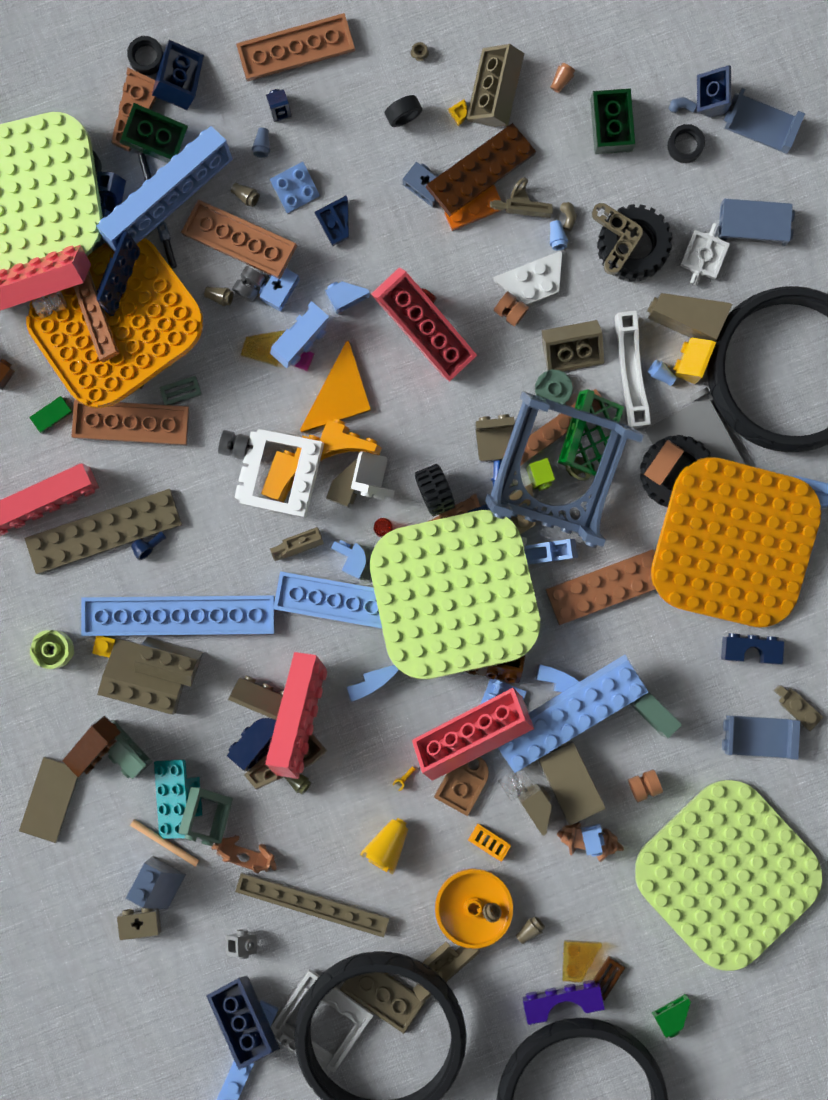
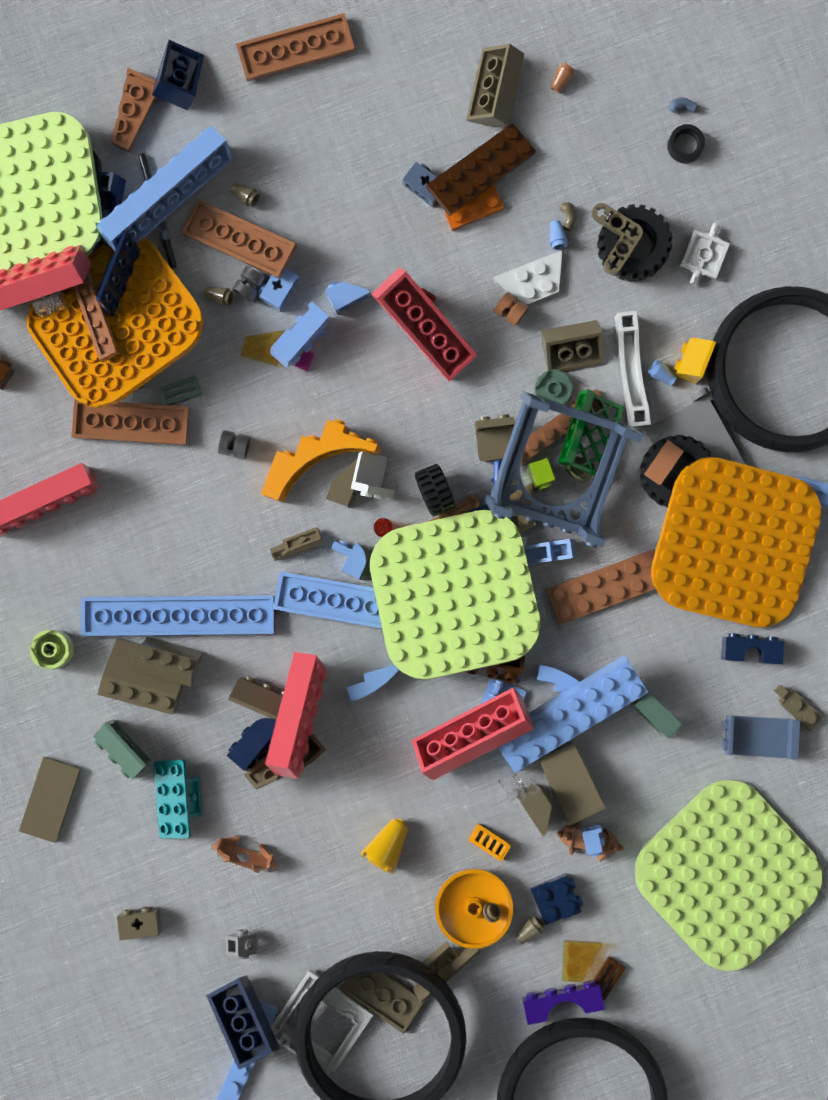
dark tan plate [24,489,182,574] -> none
green tile [29,396,72,434] -> none
reddish brown brick [62,715,121,777] -> none
yellow plate [92,636,116,658] -> none
dark green brick [119,103,188,163] -> none
sand blue slope [125,856,186,909] -> none
black tyre [127,36,164,75] -> none
light nougat bar [130,819,200,867] -> none
dark blue bar [131,531,167,561] -> none
sand green window [178,787,233,846] -> none
white hinge [234,429,324,518] -> none
dark tan plate [235,872,390,938] -> none
sand blue cone [252,127,270,158] -> none
dark blue slope [266,89,292,122] -> none
light blue hinge [270,161,320,213] -> none
olive cone [284,774,312,795] -> none
light orange tile [300,341,371,433] -> none
dark blue wing [314,195,349,247] -> none
black tyre [385,95,422,127] -> none
yellow hand [393,766,416,791] -> none
dark tan plate [410,42,429,61] -> none
medium nougat tile [434,757,489,816] -> none
yellow tile [448,99,467,126] -> none
dark tan piece [490,177,553,218] -> none
dark green brick [590,88,635,154] -> none
nougat wheel [628,769,663,803] -> none
dark tan slope [647,293,733,341] -> none
green slope [651,994,691,1038] -> none
dark blue slope [697,65,732,118] -> none
sand blue panel [718,198,795,246] -> none
sand blue panel [724,88,805,154] -> none
none -> dark blue plate [530,873,584,925]

